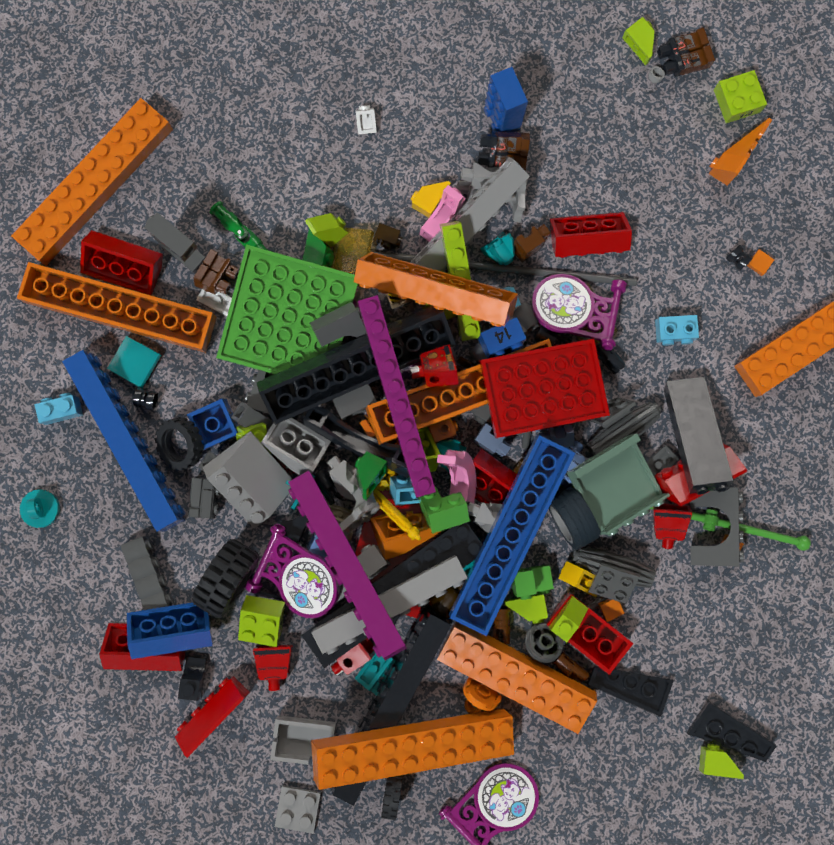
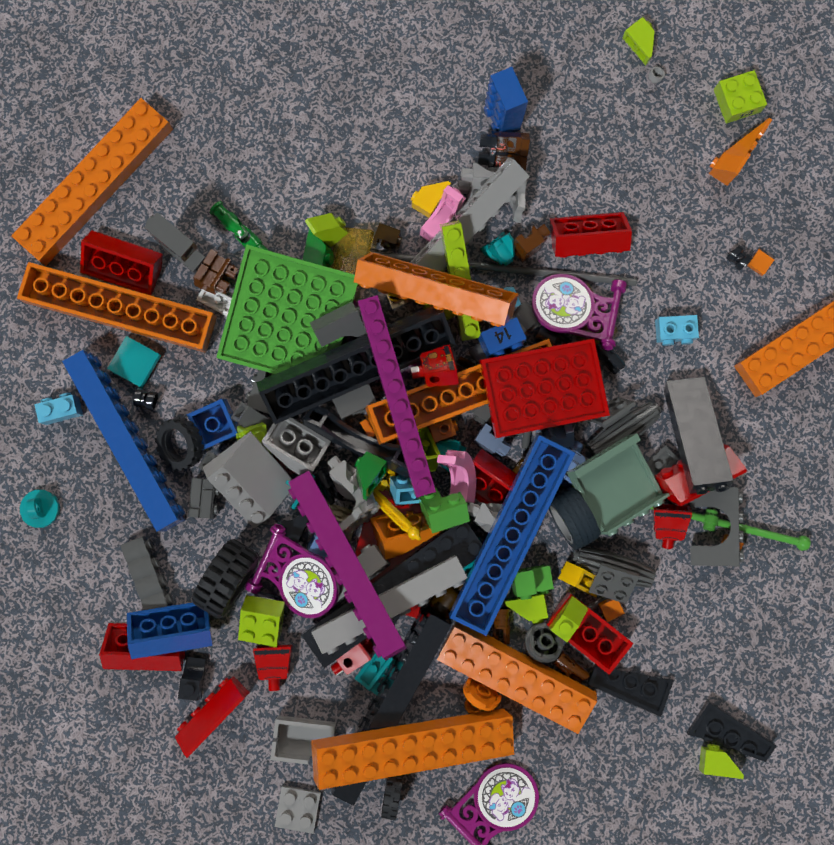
white bracket [355,105,377,134] -> none
hips [657,27,715,77] -> none

